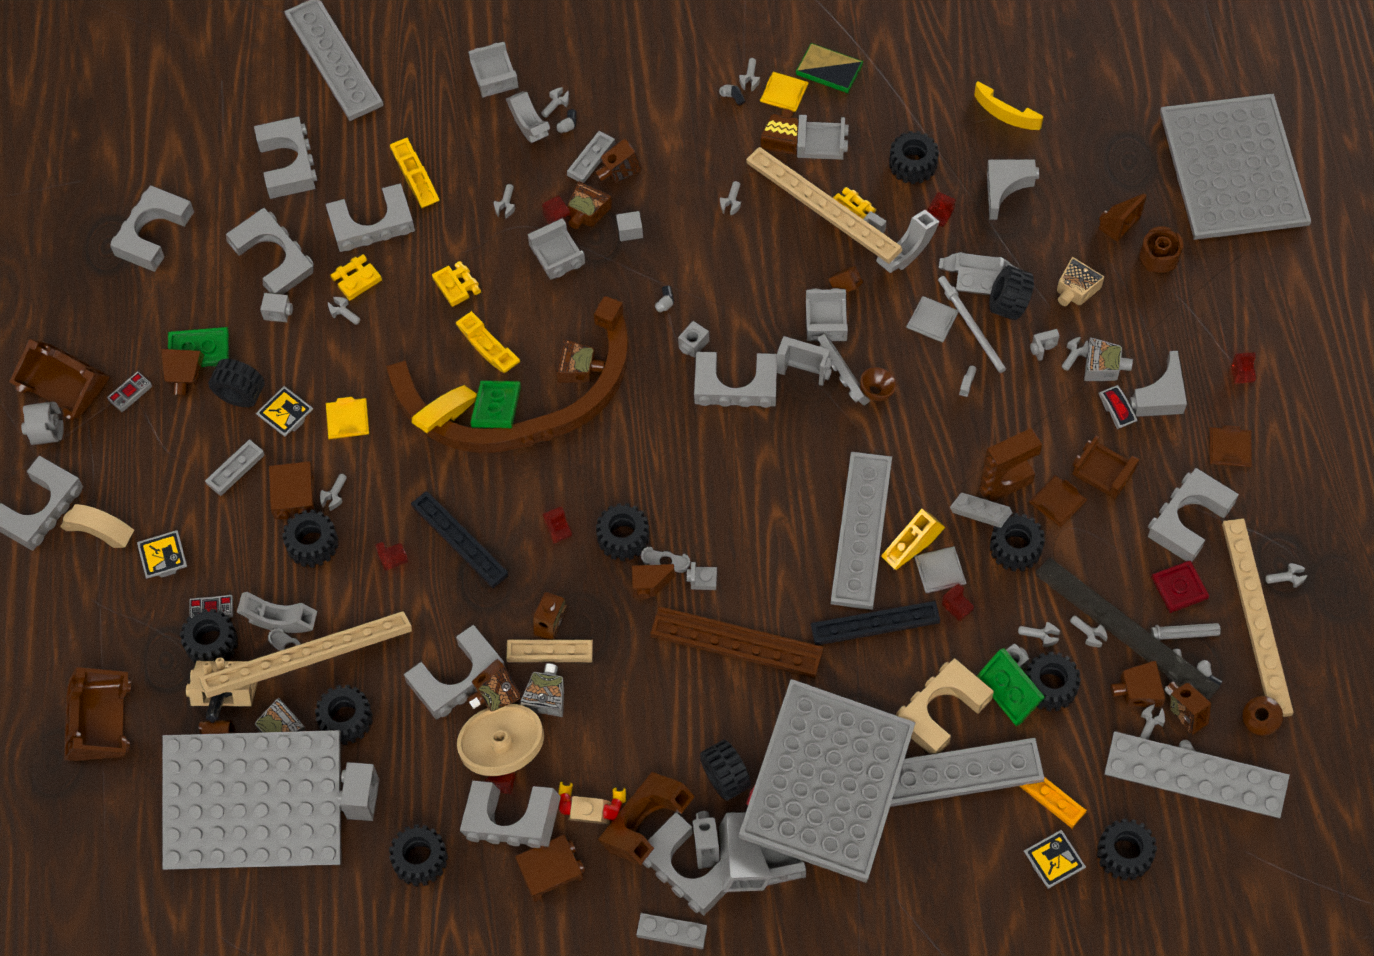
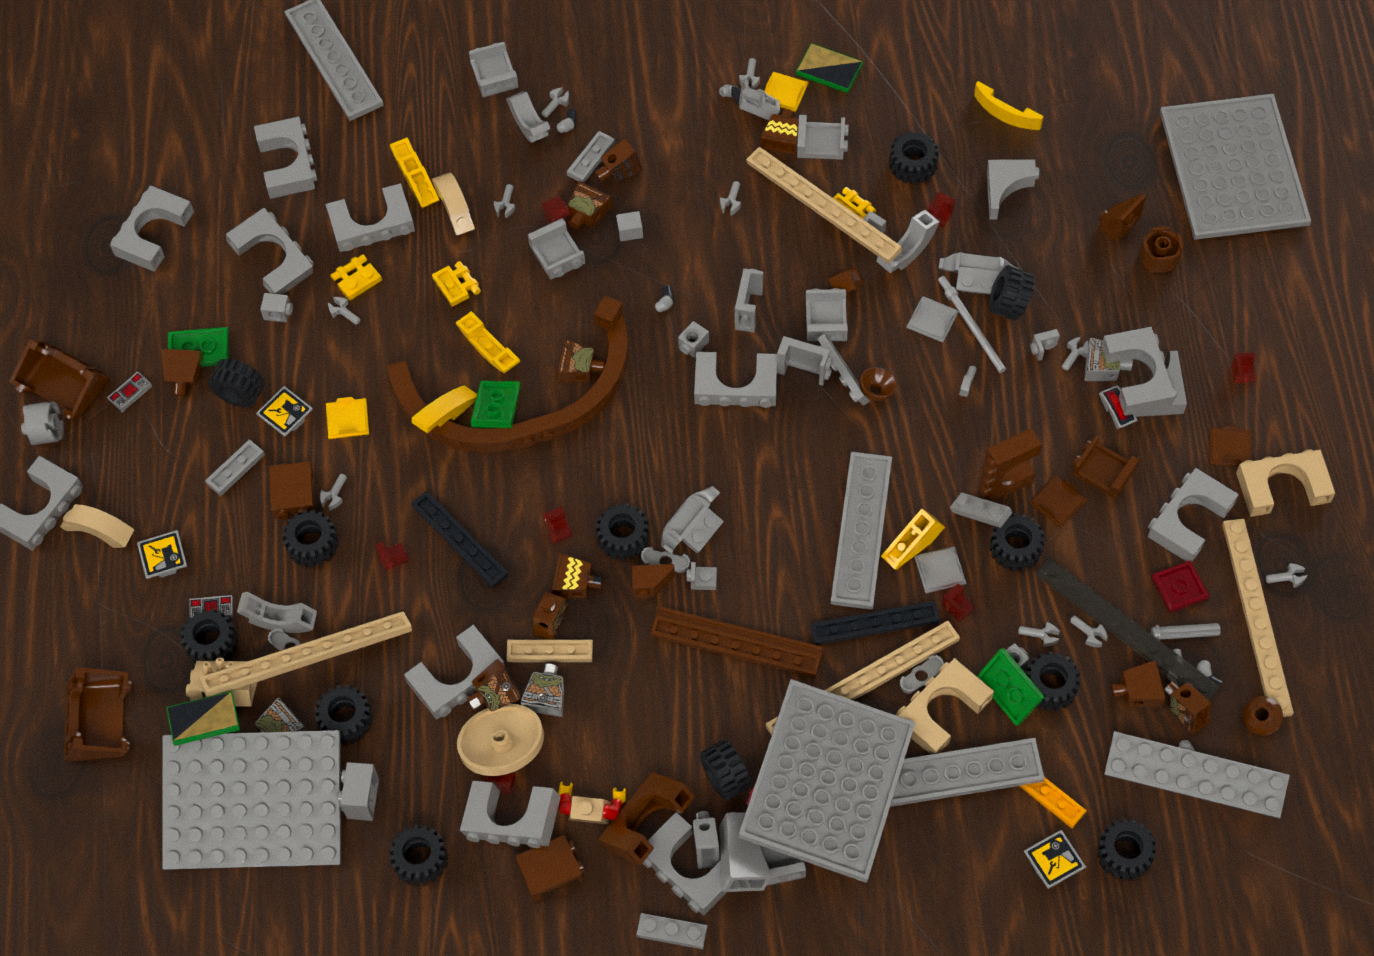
torso [1057,257,1104,306] -> none
light grey bar [1140,704,1165,740] -> none
none -> tile [166,691,240,746]
none -> tan arch [432,172,475,236]
none -> reddish brown torso [552,554,603,599]
none -> light grey plate [661,486,724,554]
none -> light grey panel [735,269,763,333]
none -> light grey slope [739,79,780,120]
none -> tan plate [766,621,960,736]
none -> light grey piece [900,655,944,694]
none -> light grey arch [1102,327,1177,416]
none -> tan arch [1236,449,1335,517]

